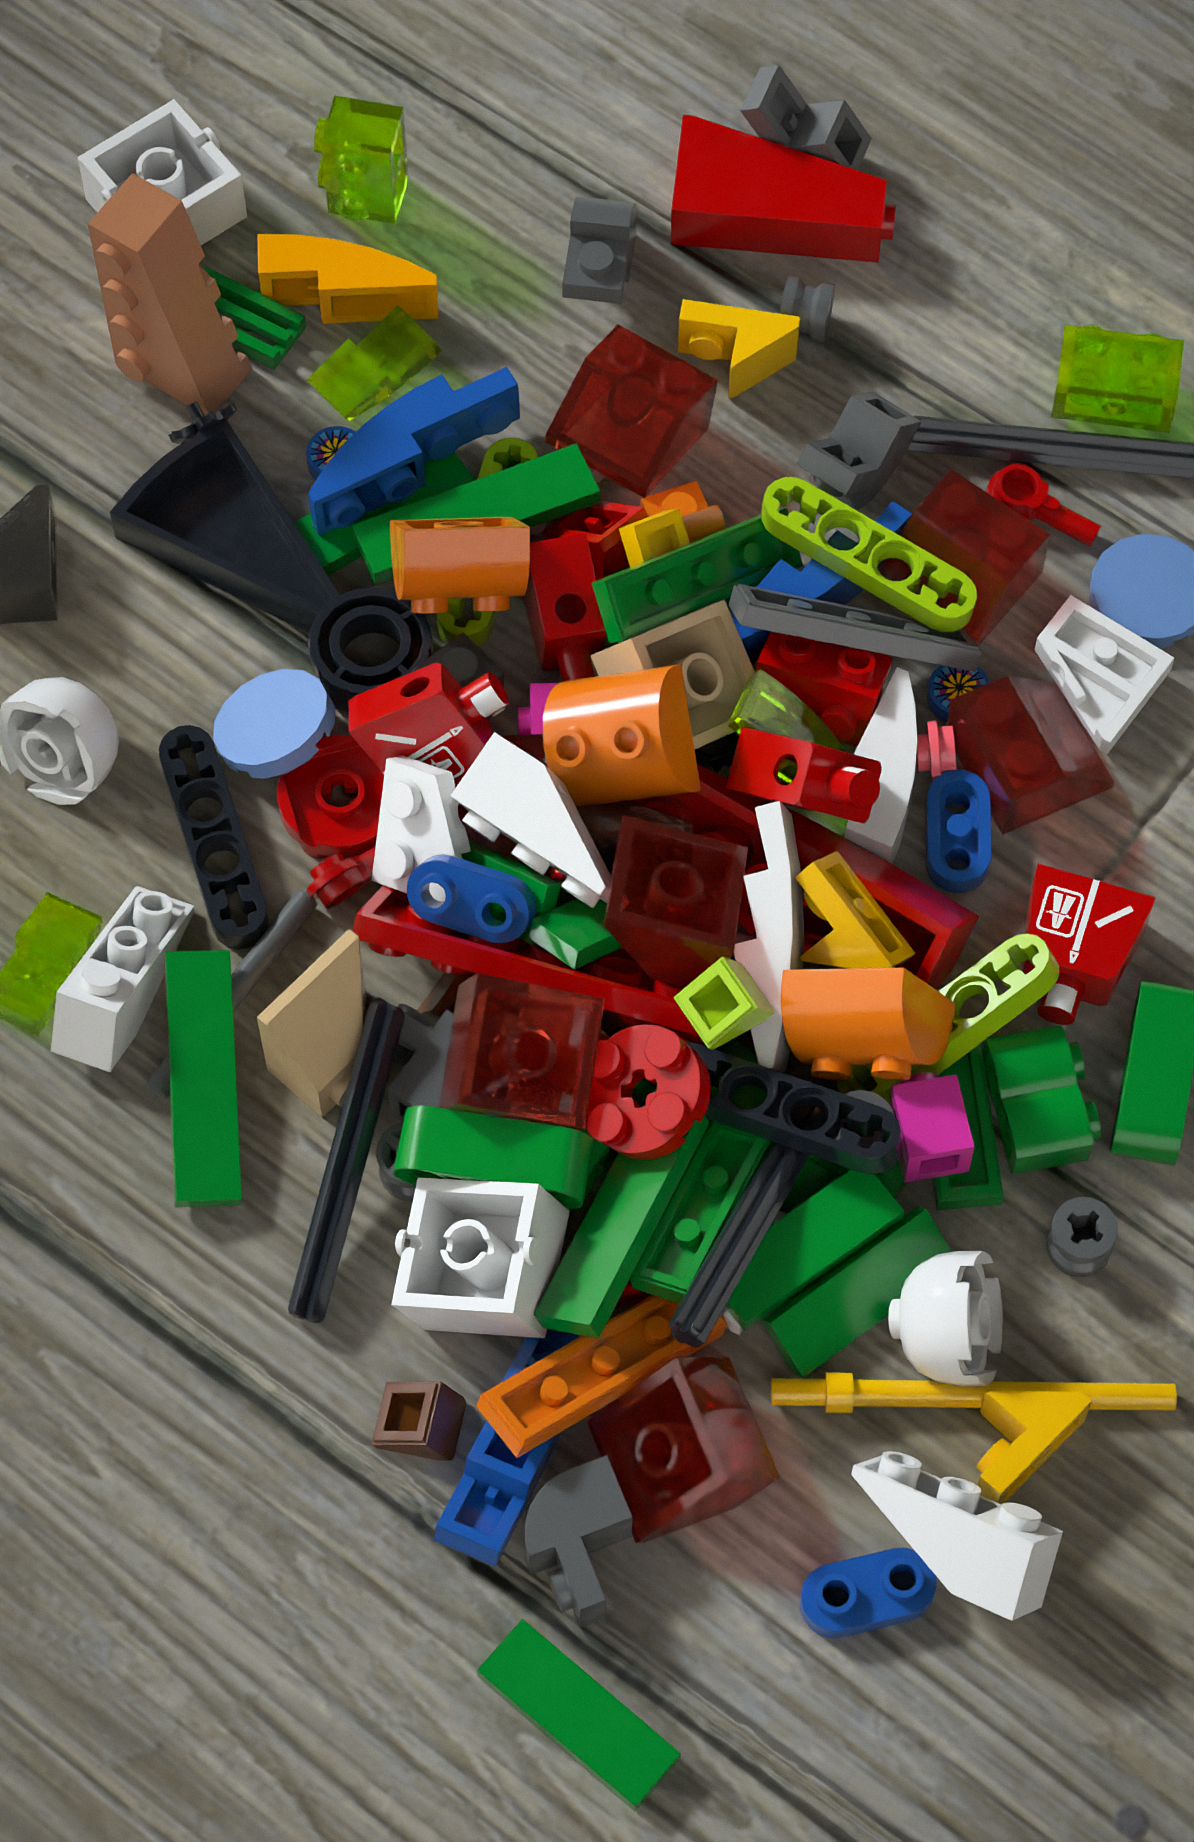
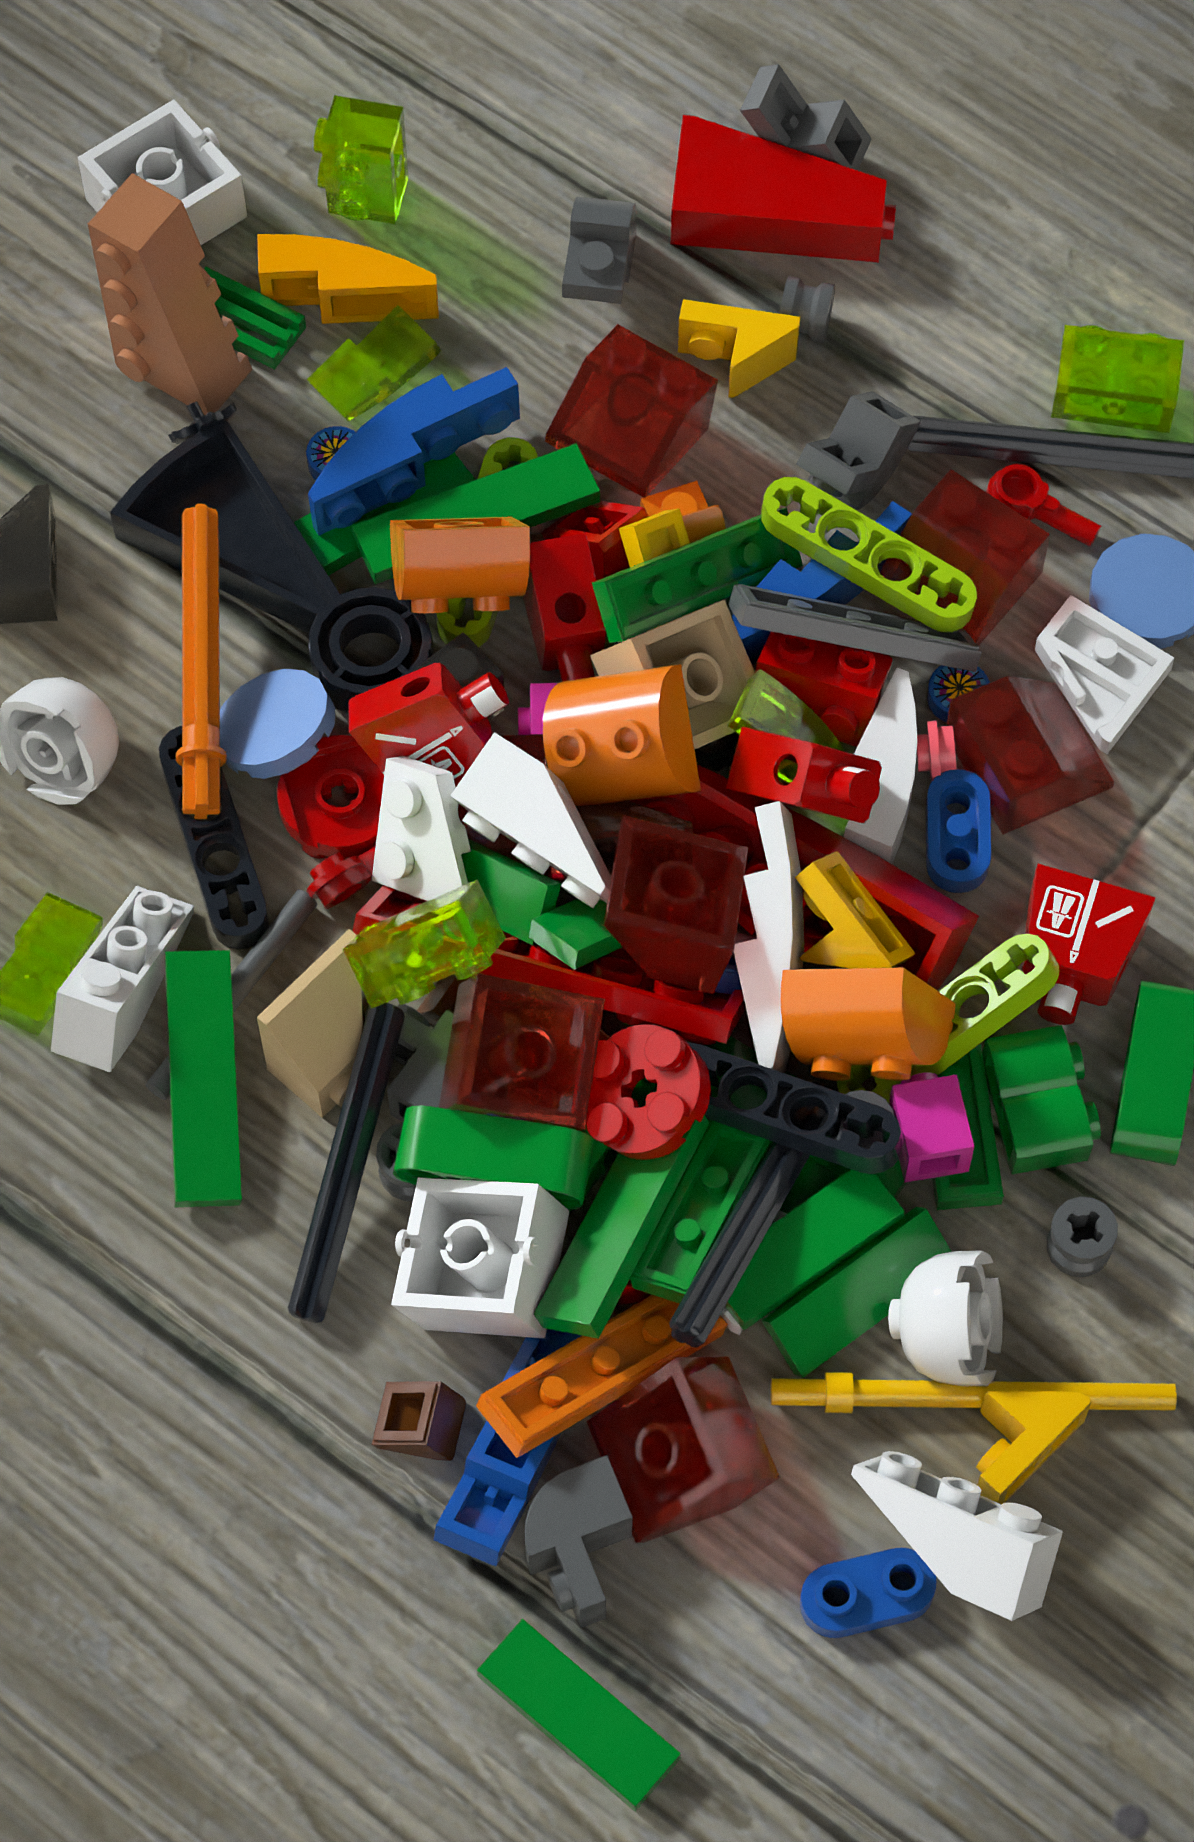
blue plate [407,854,537,943] -> none
lime slope [673,956,775,1050] -> none
none -> orange axle [176,504,227,819]
none -> clear neon green brick [342,880,506,1009]

